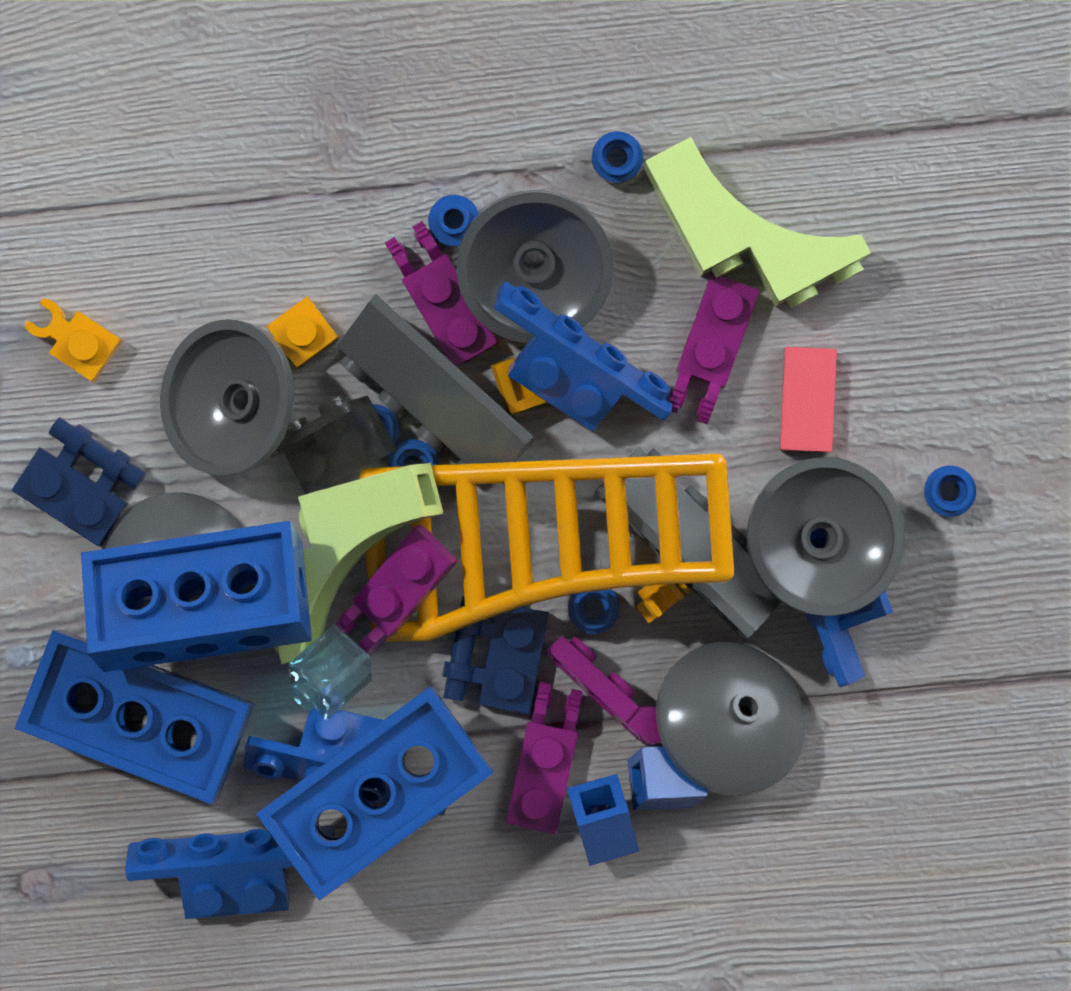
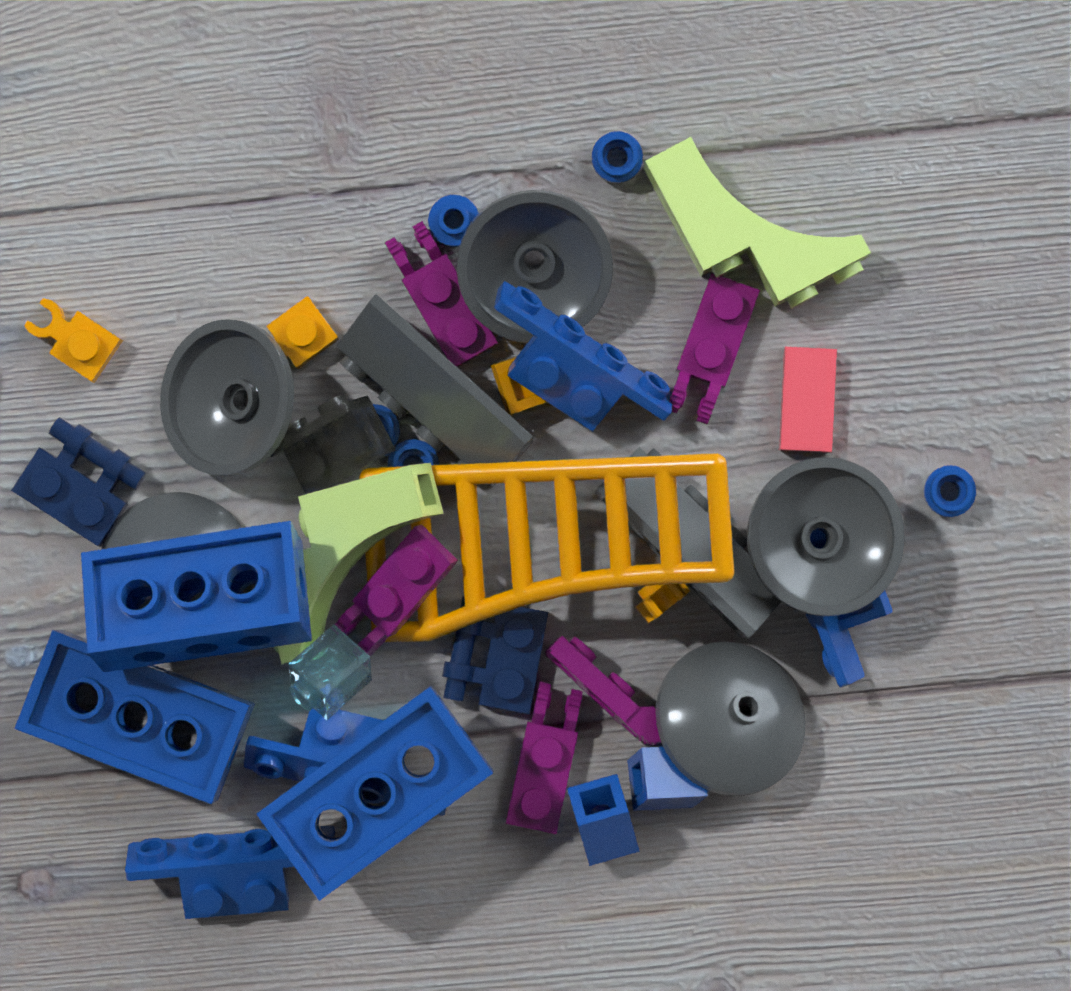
blue plate [568,589,620,634] -> none

